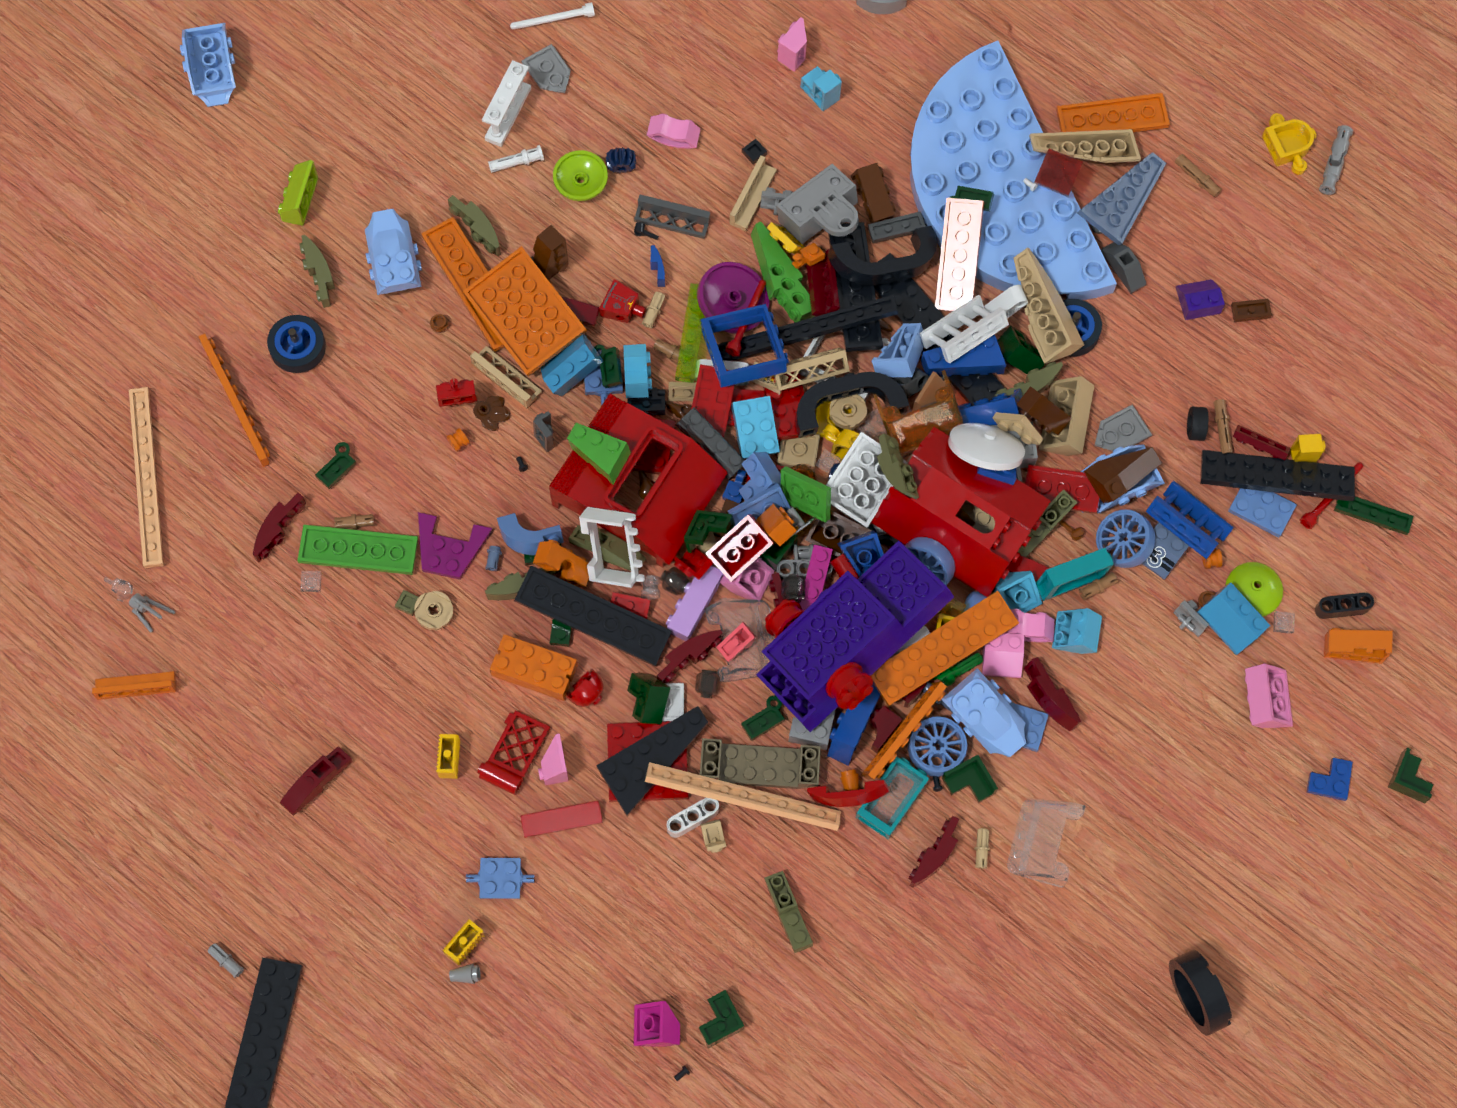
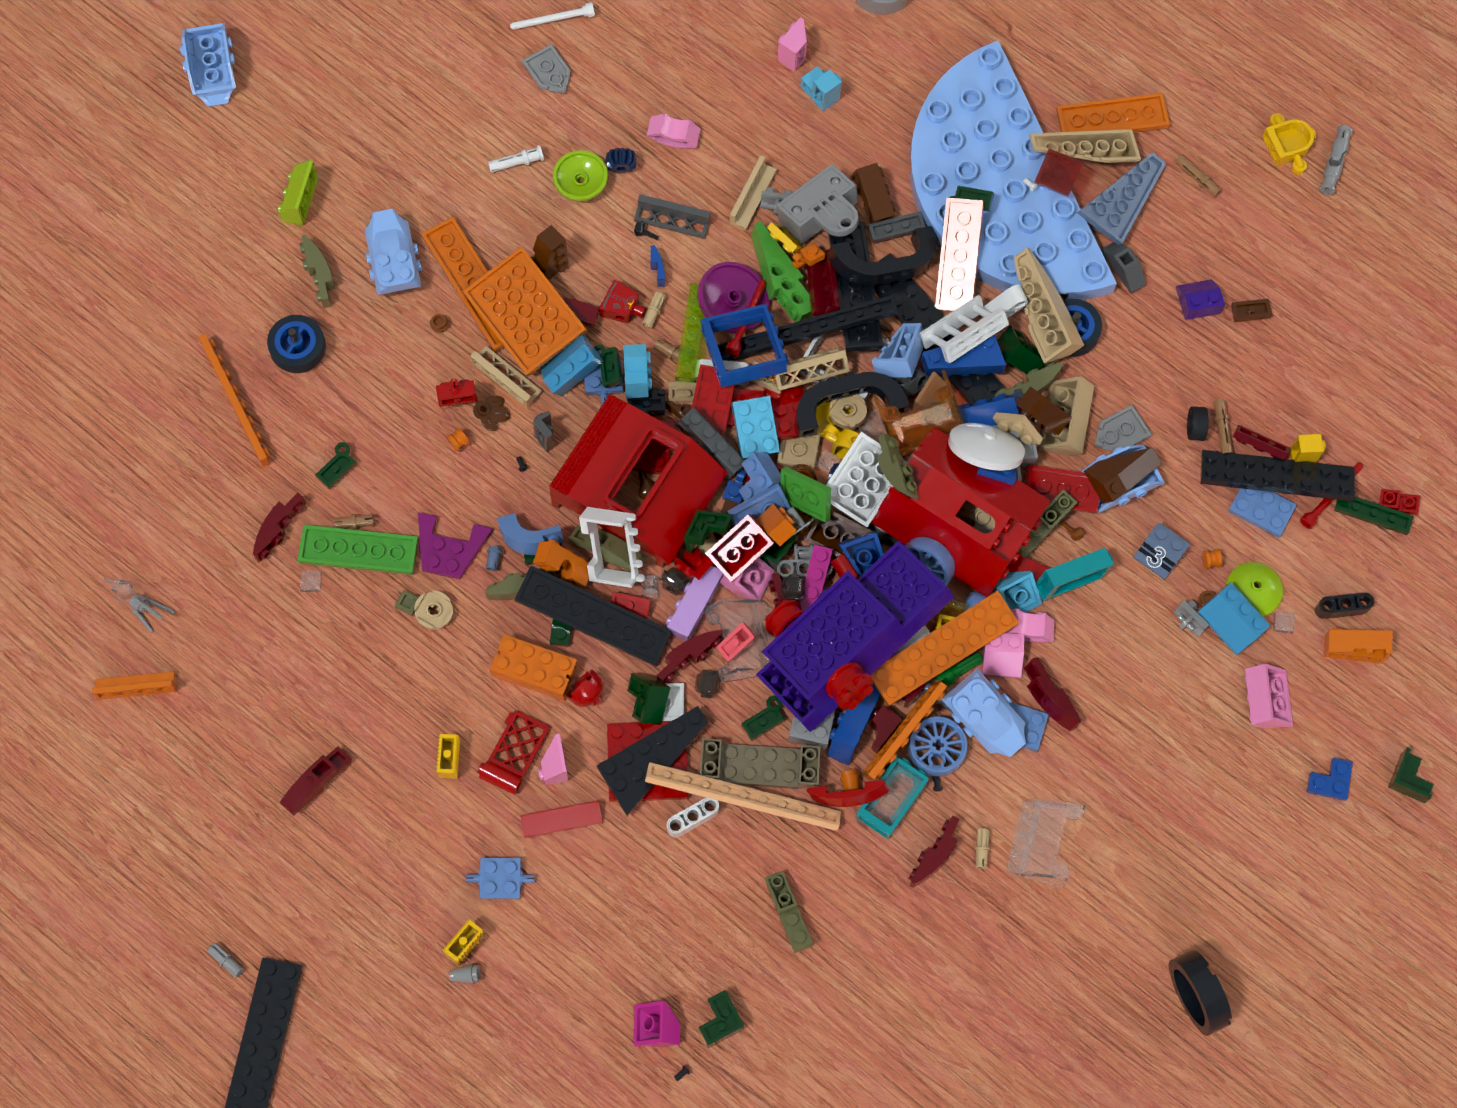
light nougat plate [129,387,164,568] -> none
olive slope [448,195,501,257] -> none
white fence [482,60,531,147] -> none
bright green wedge [567,423,631,485] -> none
tan bracket [700,819,727,853] -> none
black tile [742,139,767,165] -> none
dark green panel [942,755,998,803] -> none
medium azure slope [1052,608,1102,654] -> none
medium nougat pin [1079,572,1118,600] -> none
medium blue piece [1096,509,1155,568] -> none
blue fence [1146,480,1234,559] -> none
none -> red slope [1379,489,1420,516]

